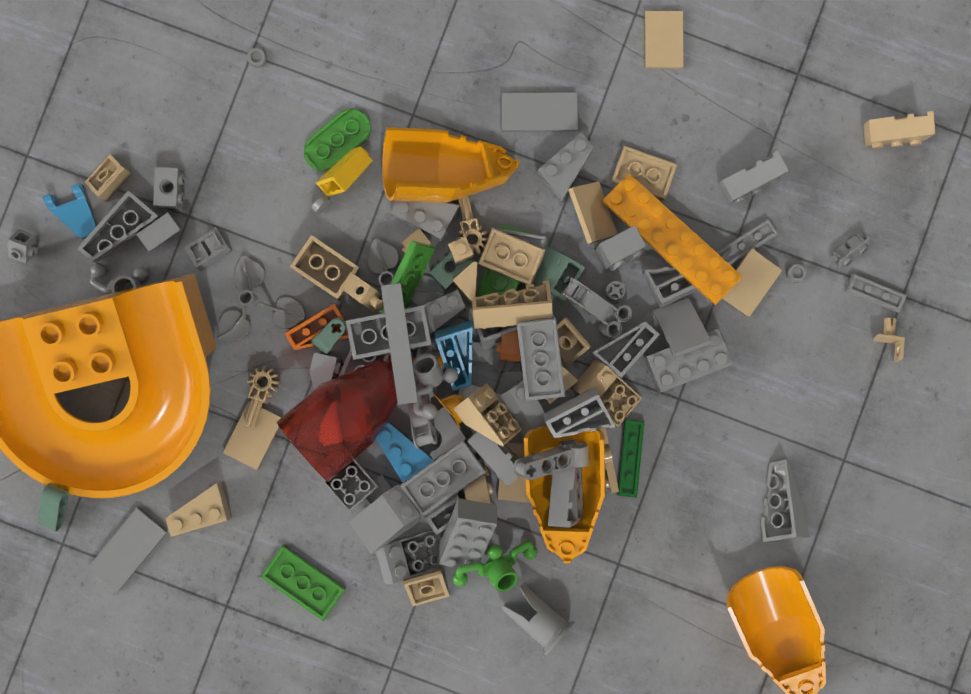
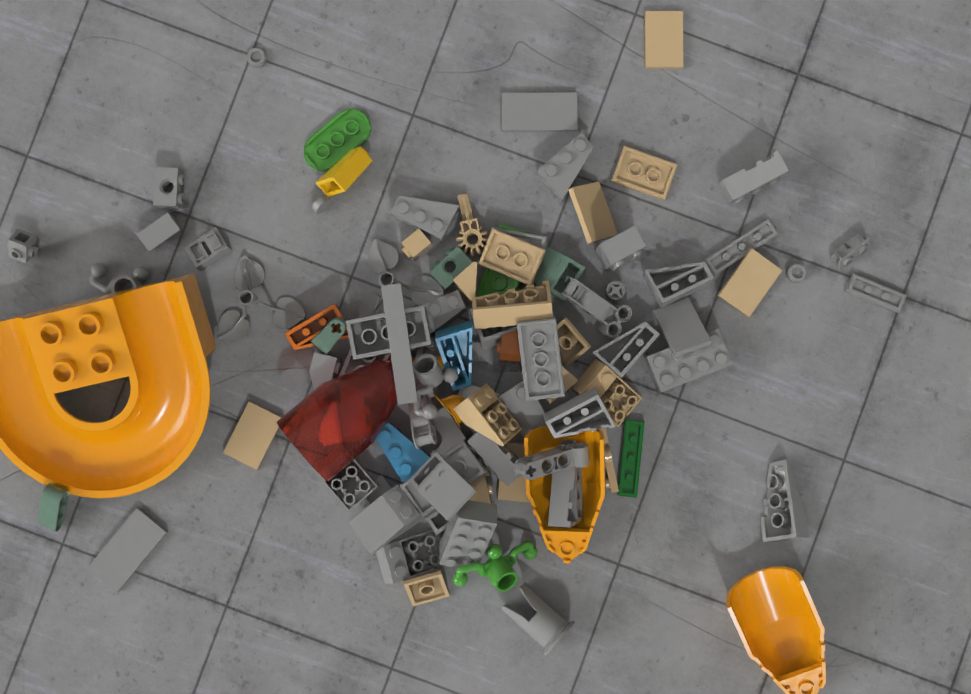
dark azure flag [42,183,97,239] -> none
light grey wedge [77,191,161,262] -> none
tan slope [85,154,132,201] -> none
tan wedge [166,482,232,537] -> none
tan gear [243,366,281,429] -> none
bright green tile [260,544,346,621] -> none
tan brick [290,235,361,301] -> none
tan torso [340,272,384,313] -> none
bright green tile [378,240,436,313] -> none
light orange windscreen [382,127,520,203] -> none
tan brick [448,237,474,265] -> none
light orange plate [602,174,743,306] -> none
tan wedge [863,111,935,149] -> none
tan bracket [873,318,905,362] -> none
none -> light grey slope [409,452,476,522]

